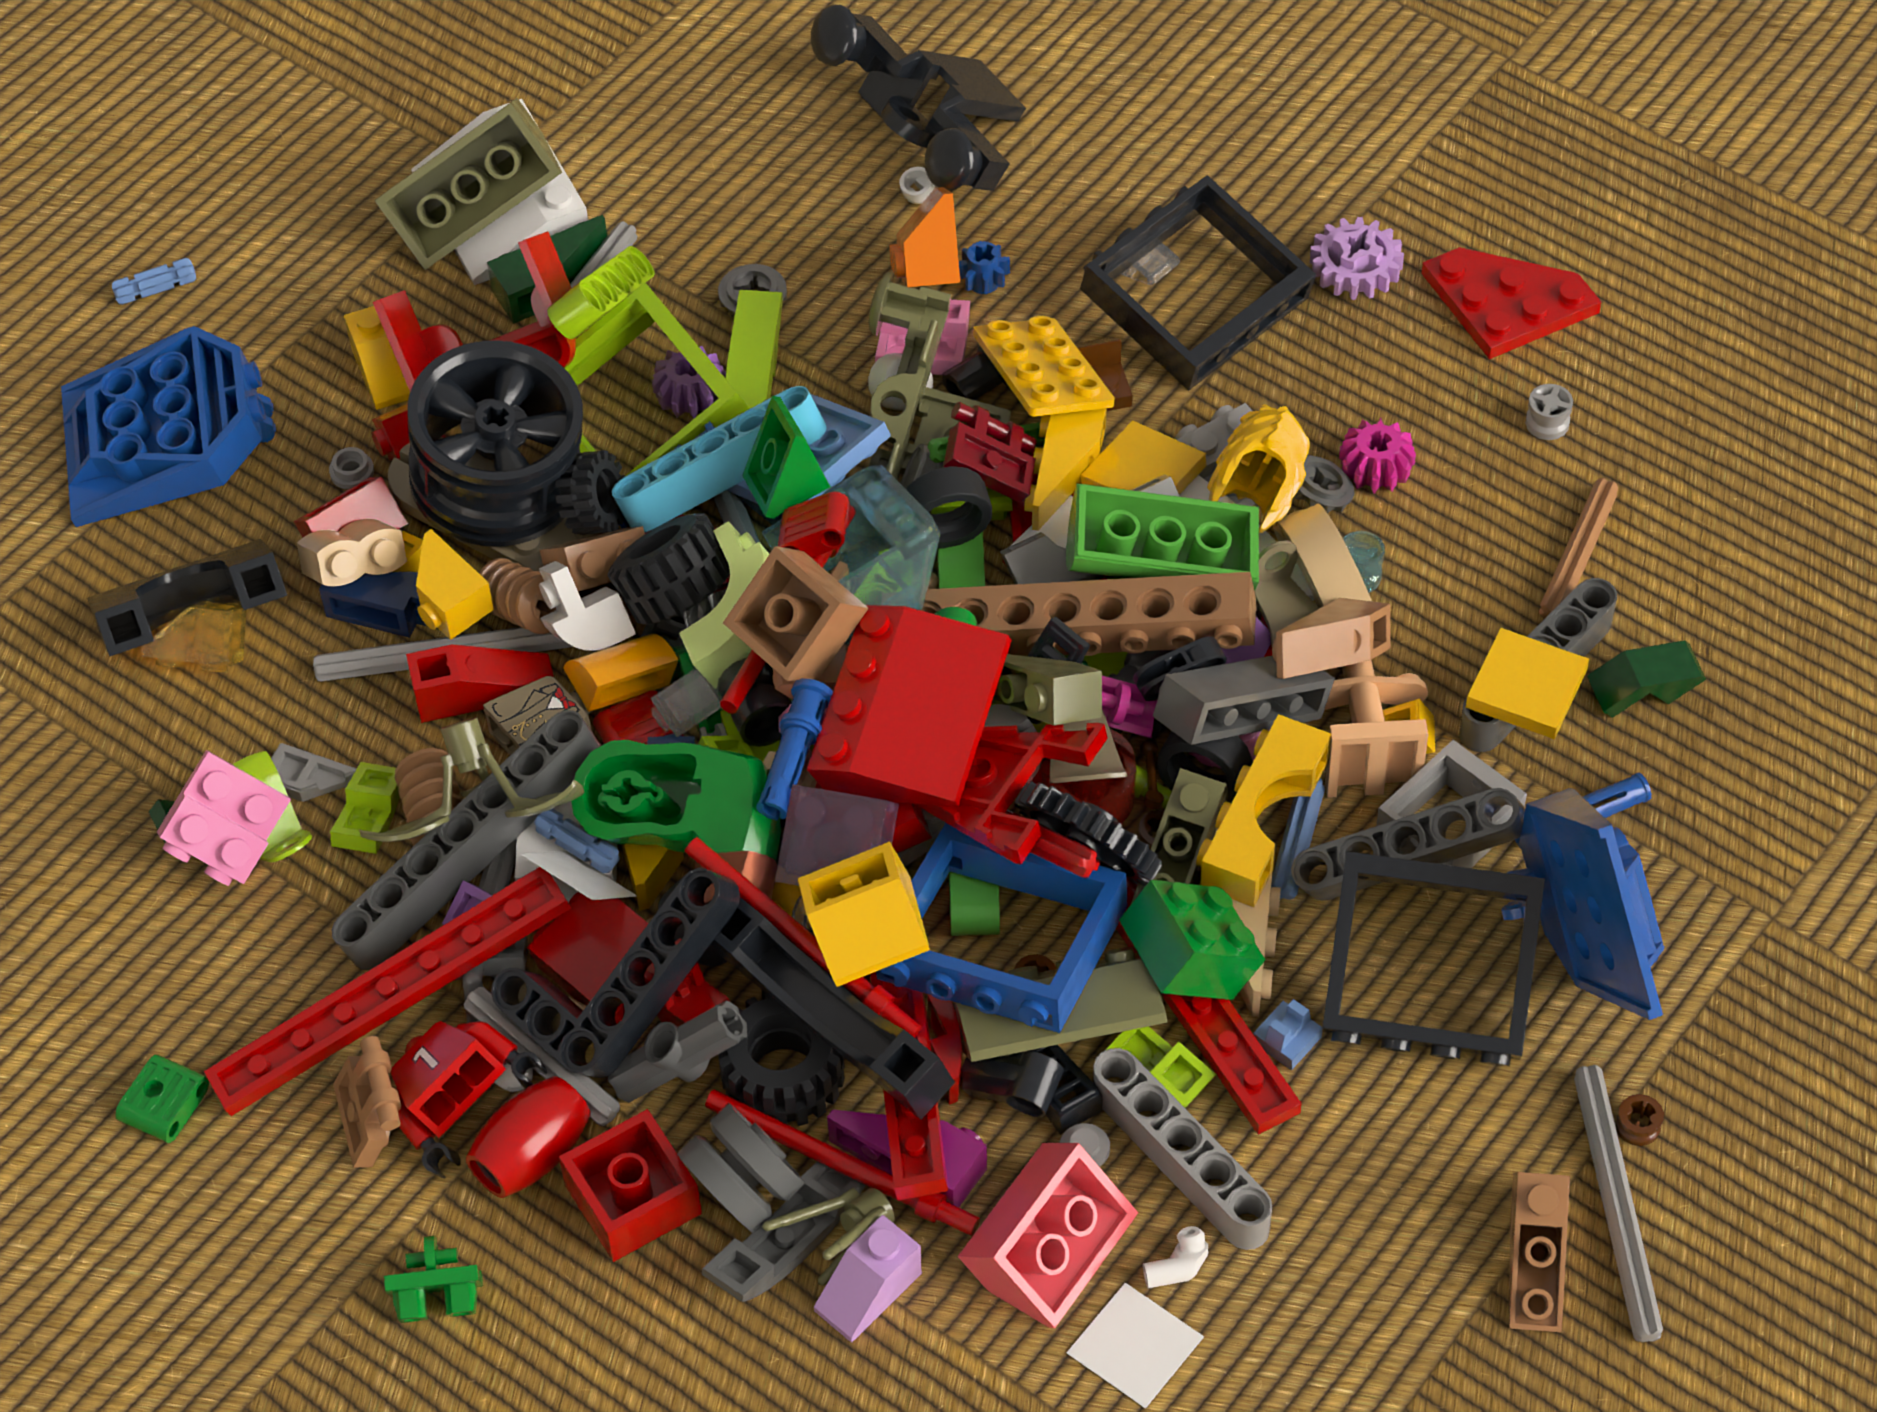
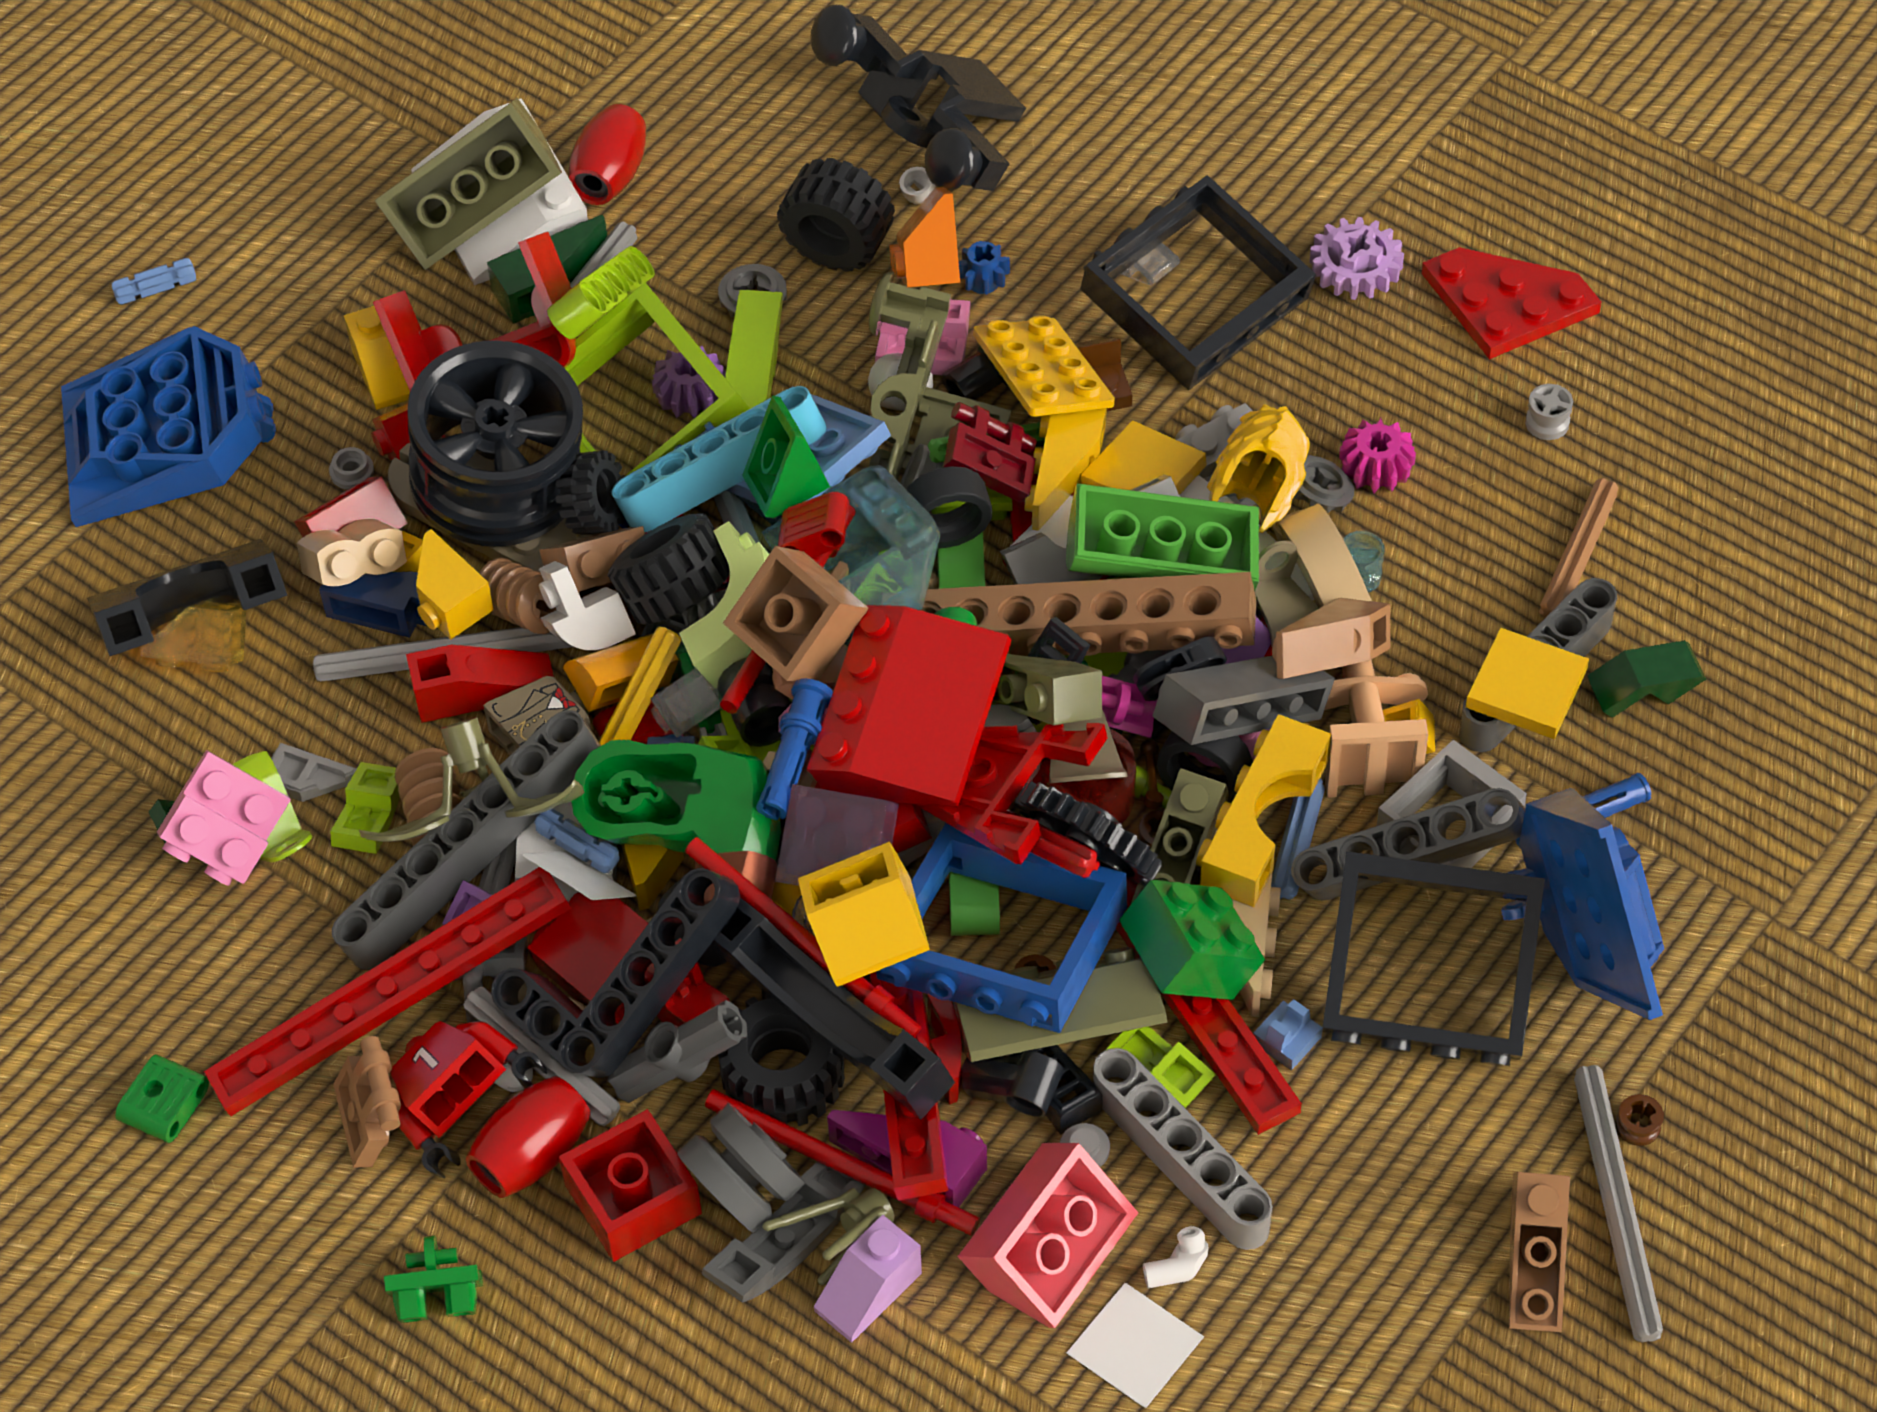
none -> red piece [568,104,646,205]
none -> yellow axle [599,626,681,746]
none -> black tyre [777,158,895,272]

